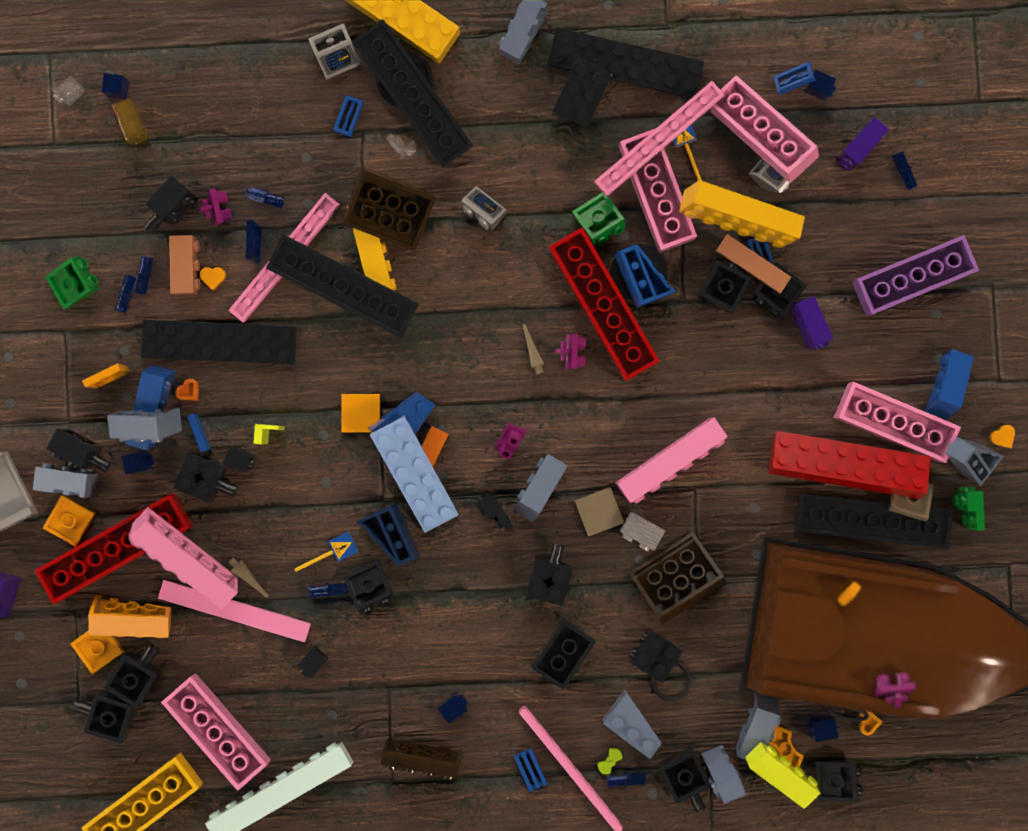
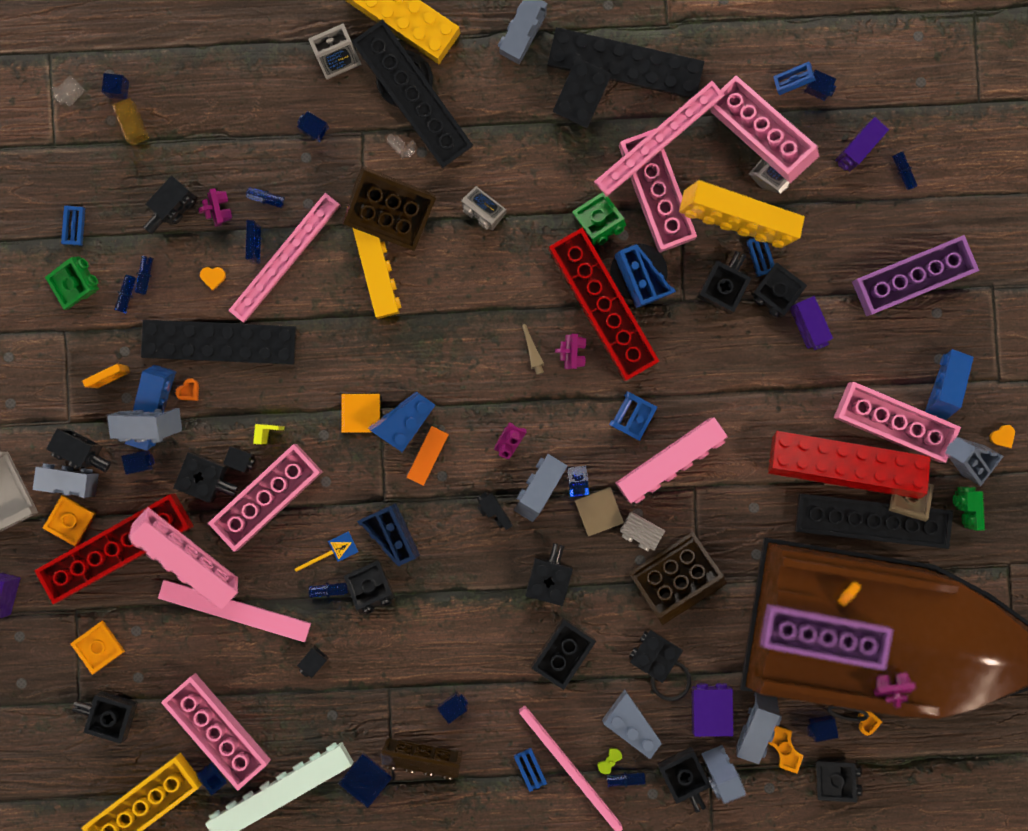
light orange wedge [88,595,171,638] -> none
black brick [104,643,163,708] -> none
nougat brick [169,235,201,295] -> none
blue tile [187,414,212,452] -> none
dark tan piece [228,557,269,598] -> none
black plate [266,234,419,338] -> none
blue tile [333,95,364,138] -> none
light blue plate [370,416,459,533] -> none
yellow piece [673,125,702,181] -> none
nougat tile [716,234,791,294] -> none
neon yellow brick [745,742,820,809] -> none
none -> blue tile [61,206,85,246]
none -> clear blue brick [196,762,227,795]
none -> bright pink brick [208,444,323,552]
none -> clear blue brick [297,111,329,143]
none -> clear blue tile [338,753,393,808]
none -> clear blue brick [567,466,589,497]
none -> blue plate [609,391,657,441]
none -> dark purple brick [692,683,733,737]
none -> medium lavender brick [760,604,893,670]

